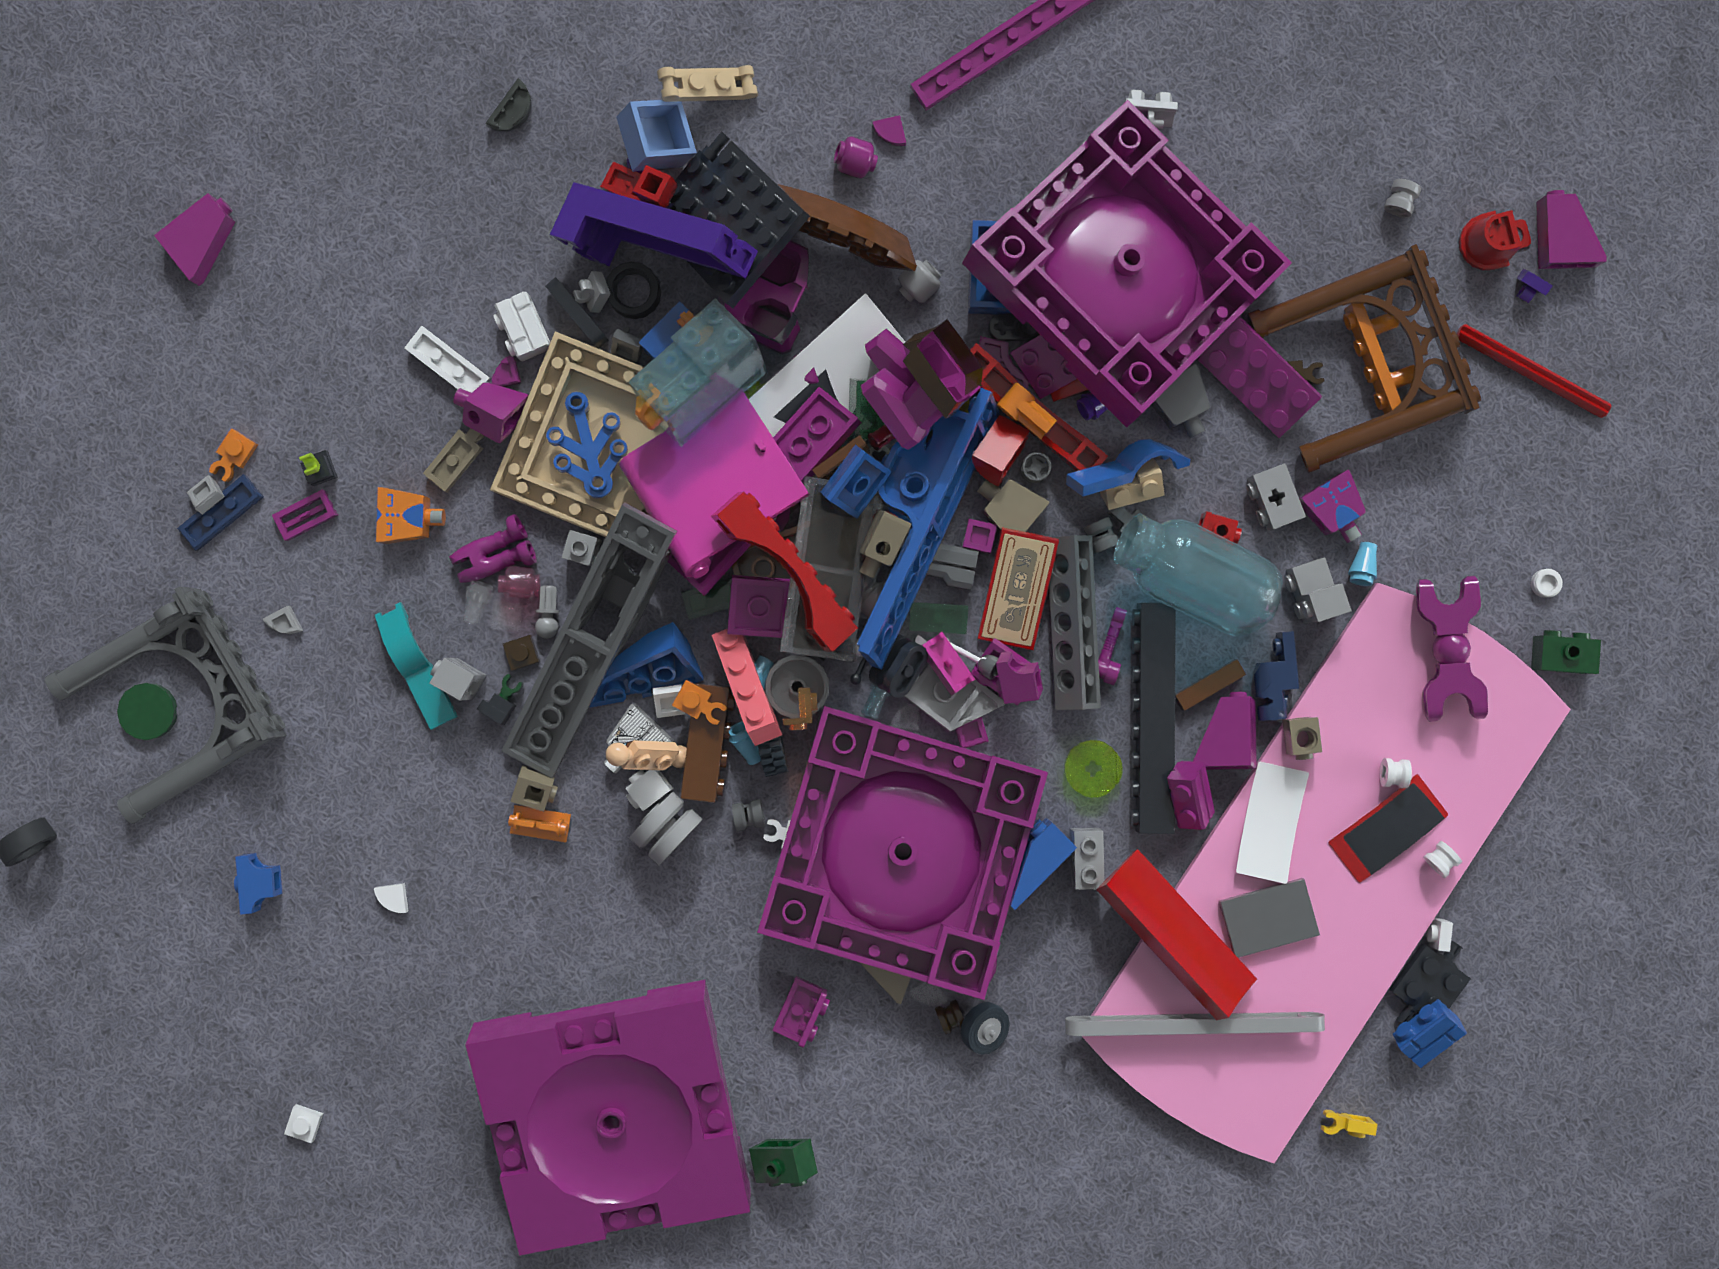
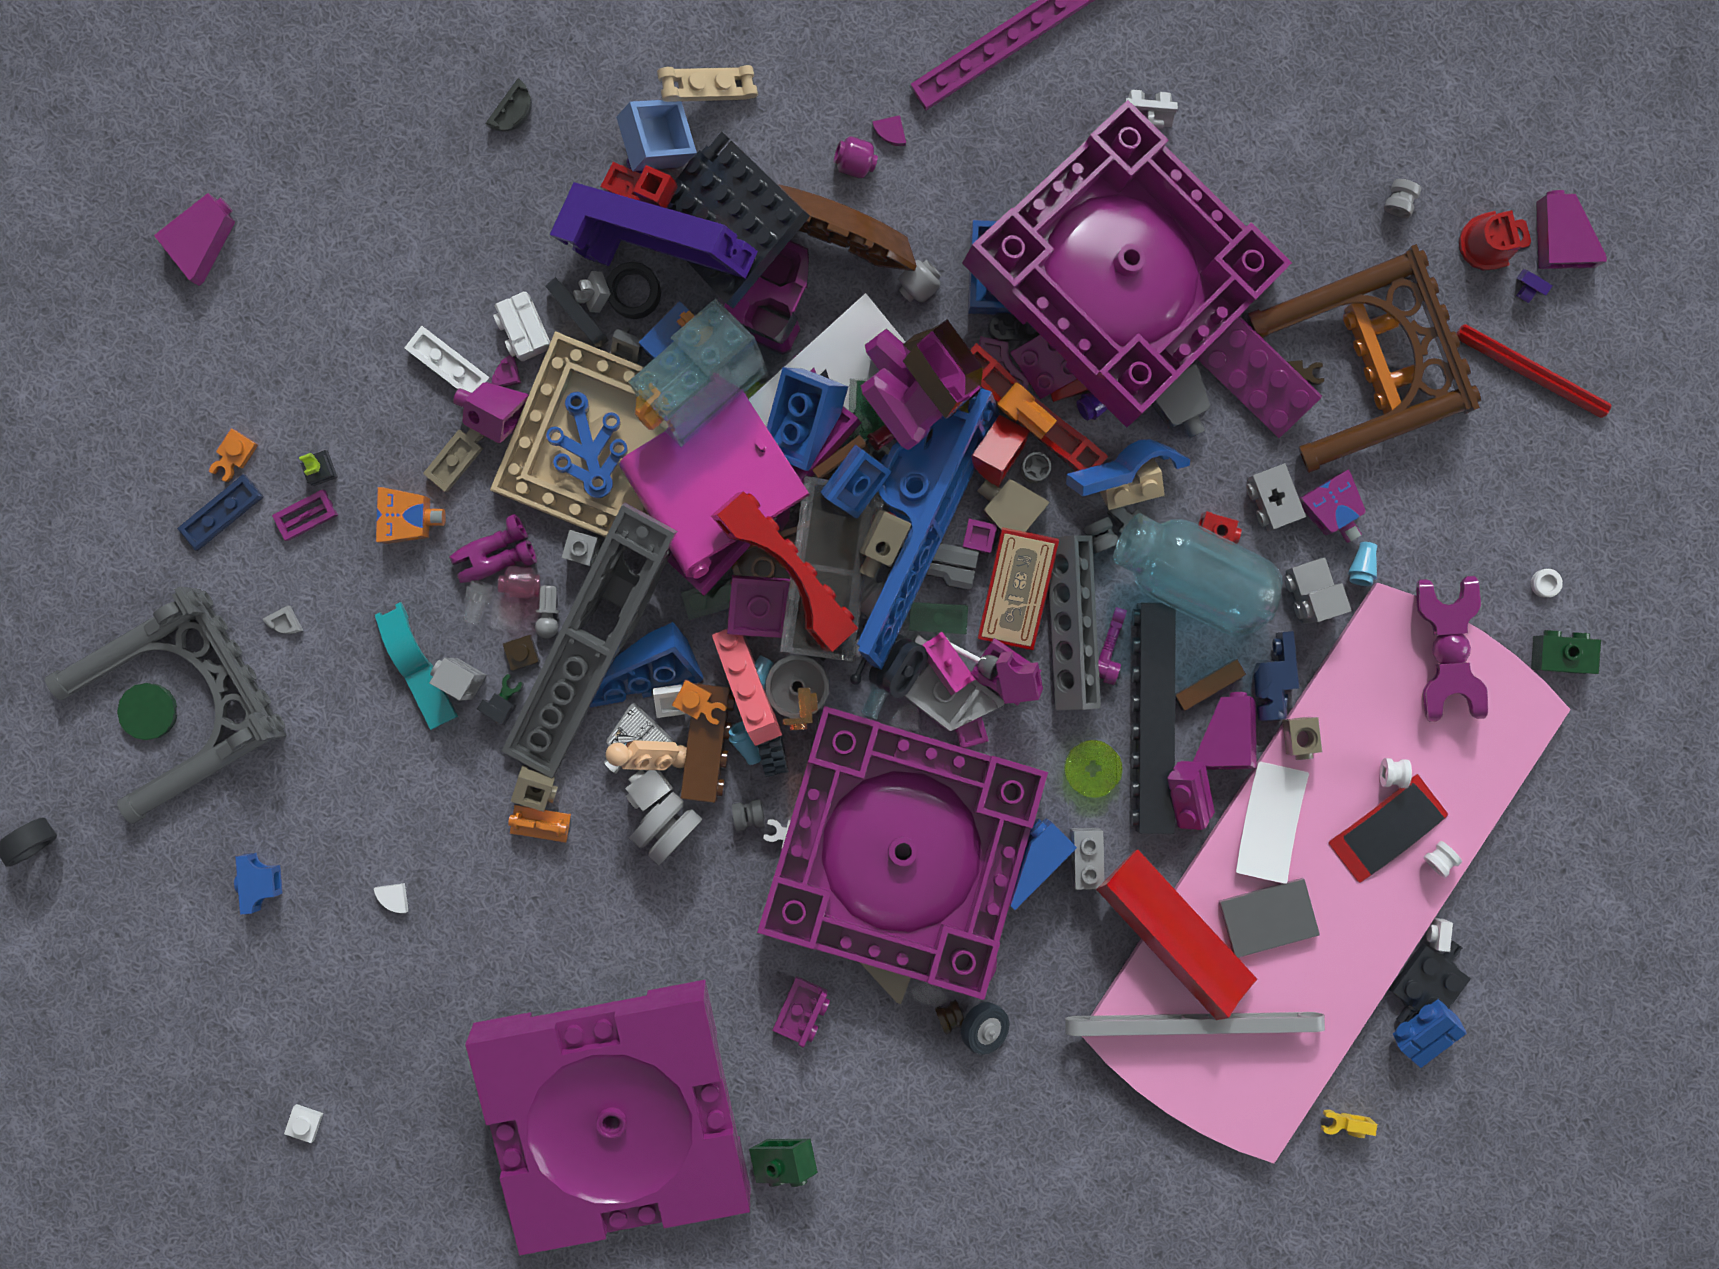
light grey tile [187,475,225,515] -> none
none -> blue slope [760,367,849,471]

